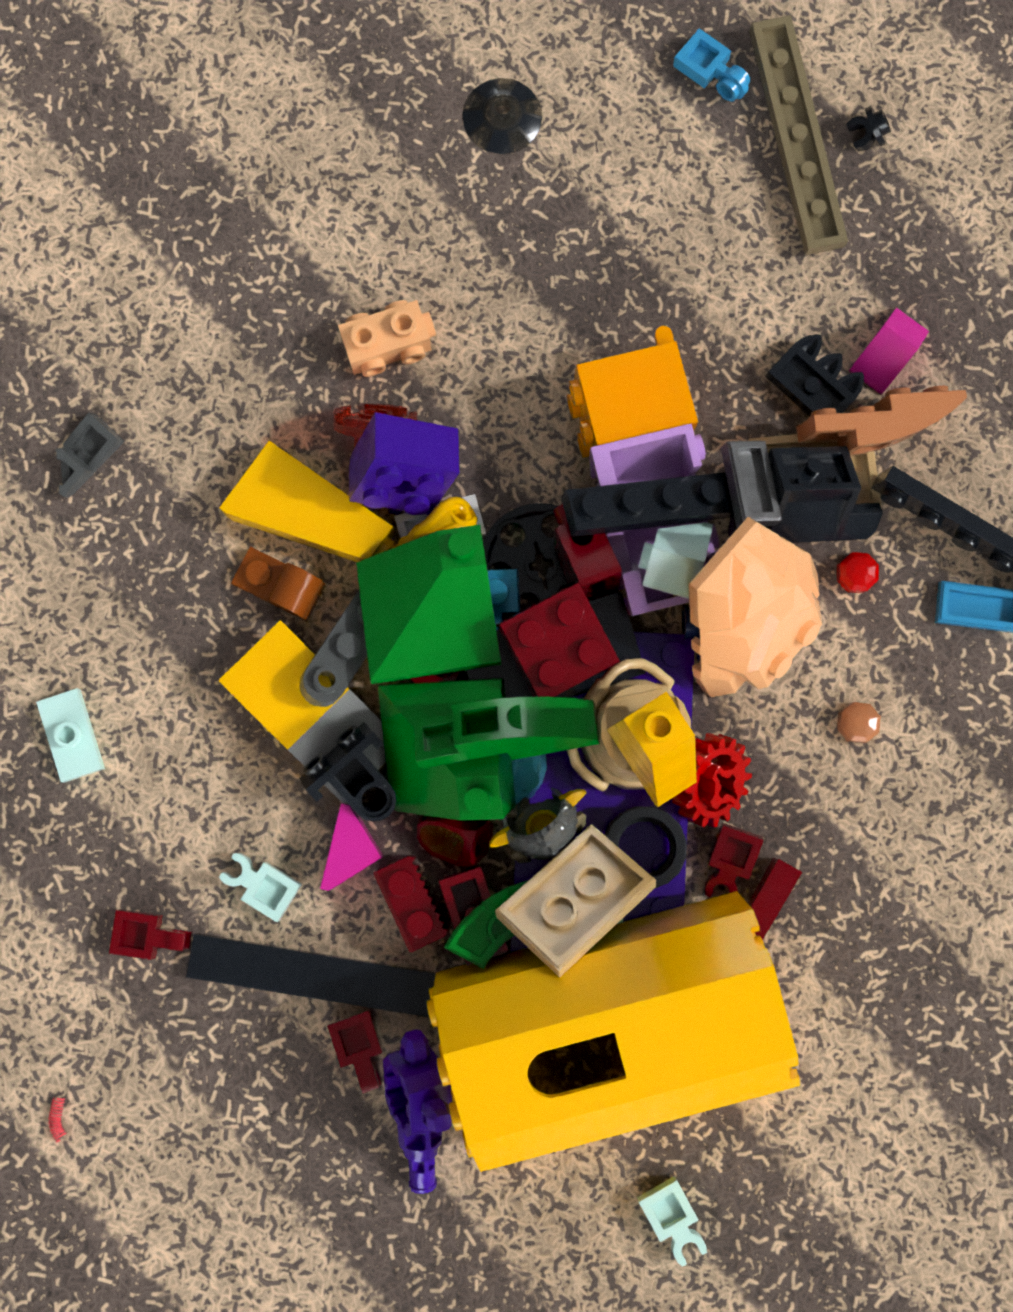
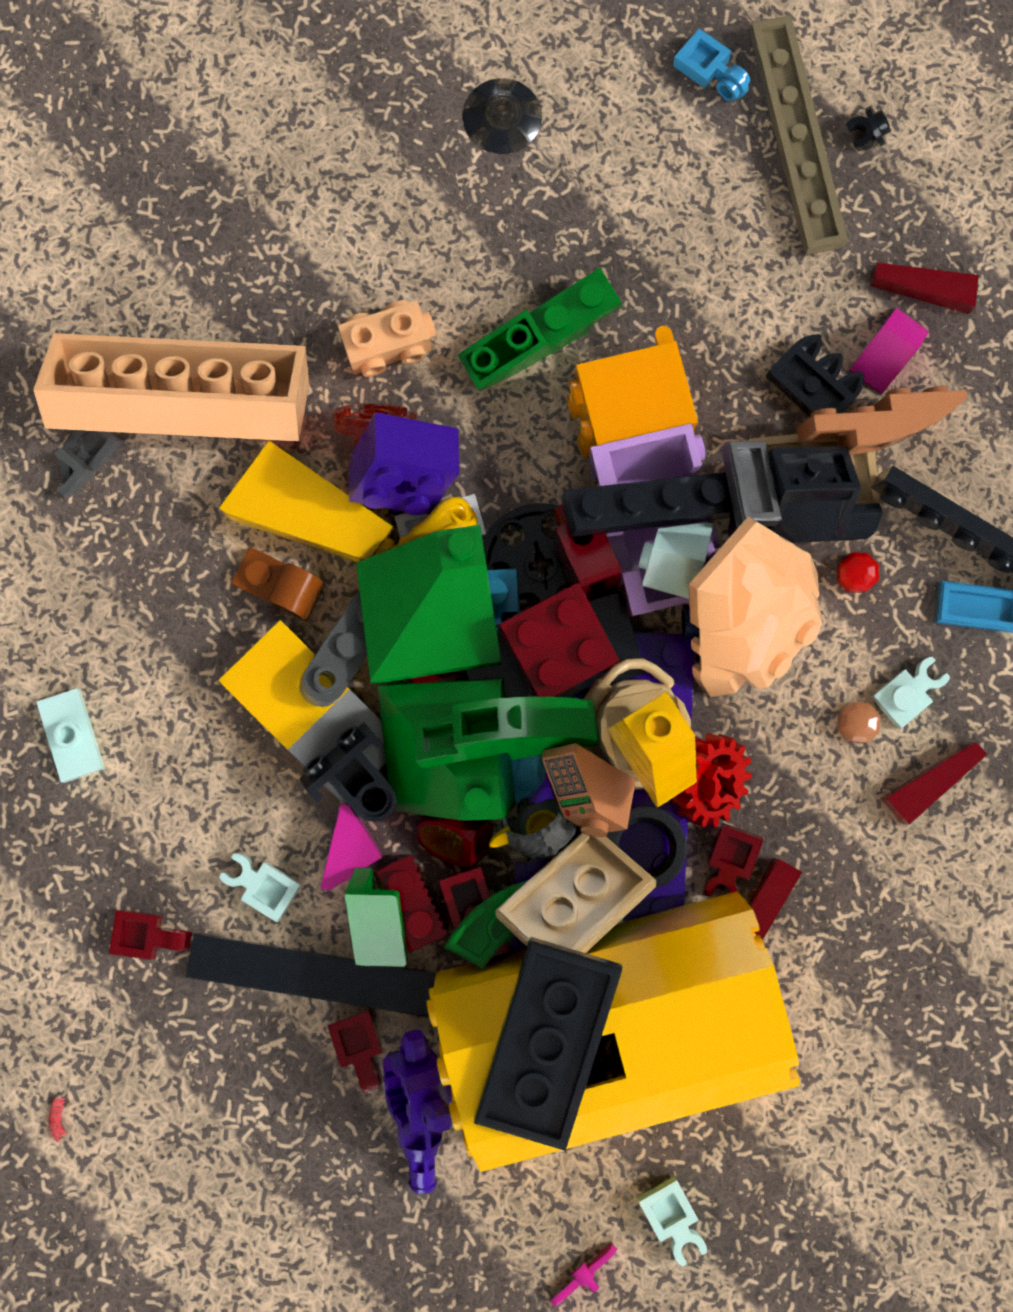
none -> light nougat brick [33,333,309,441]
none -> panel [344,868,408,967]
none -> green slope [457,267,623,391]
none -> black tile [474,936,623,1151]
none -> nougat slope [542,743,636,837]
none -> dark pink piece [550,1243,617,1307]
none -> dark red piece [870,262,979,314]
none -> light aqua plate [871,657,950,729]
none -> dark red piece [880,742,988,825]

